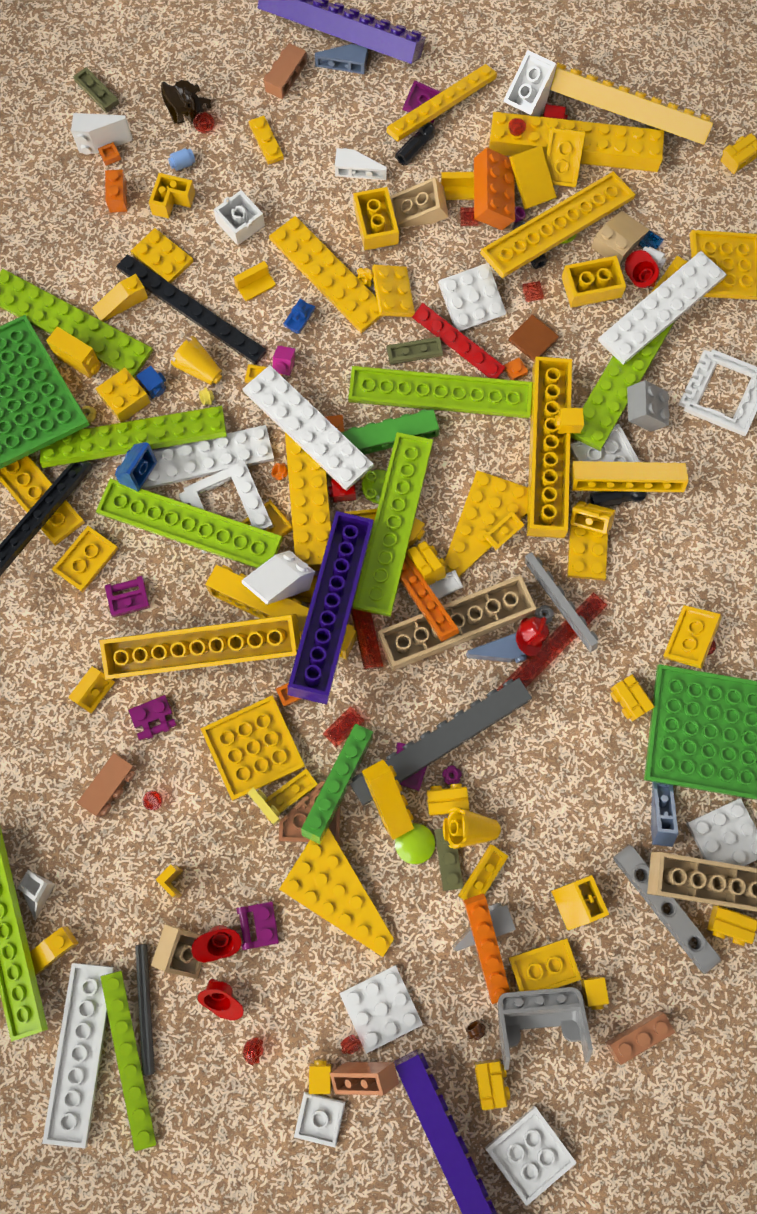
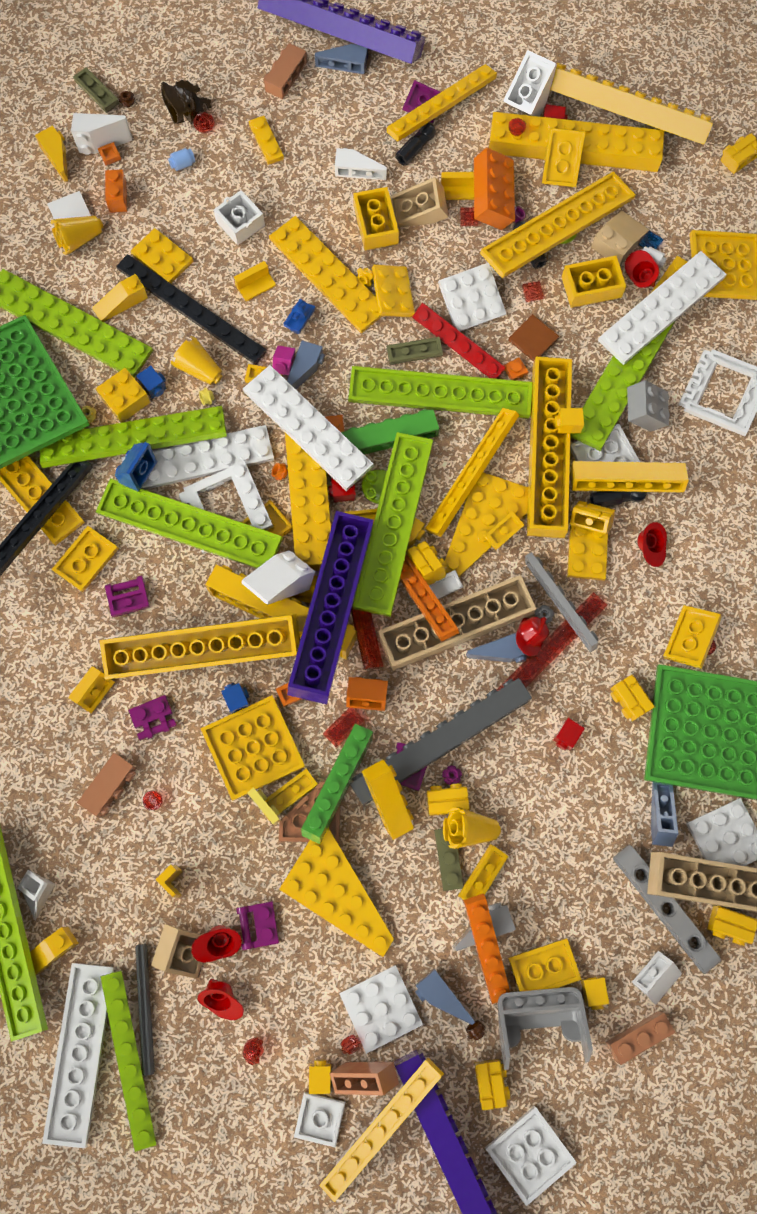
yellow brick [46,326,101,379] -> none
yellow brick [149,173,195,219] -> none
lime dish [395,823,435,864] -> none
yellow tile [509,145,557,210] -> none
yellow slope [551,875,609,930] -> none
none -> yellow slope [35,125,68,182]
none -> white tile [47,191,91,219]
none -> yellow cone [51,216,103,255]
none -> reddish brown plate [118,91,135,107]
none -> blue brick [221,683,250,714]
none -> sand blue slope [287,341,325,389]
none -> yellow plate [319,1058,444,1202]
none -> orange brick [346,677,388,711]
none -> sand blue slope [415,969,475,1025]
none -> yellow plate [425,408,519,537]
none -> red brick [553,718,585,751]
none -> white panel [632,951,682,1005]
none -> red piece [637,522,667,567]

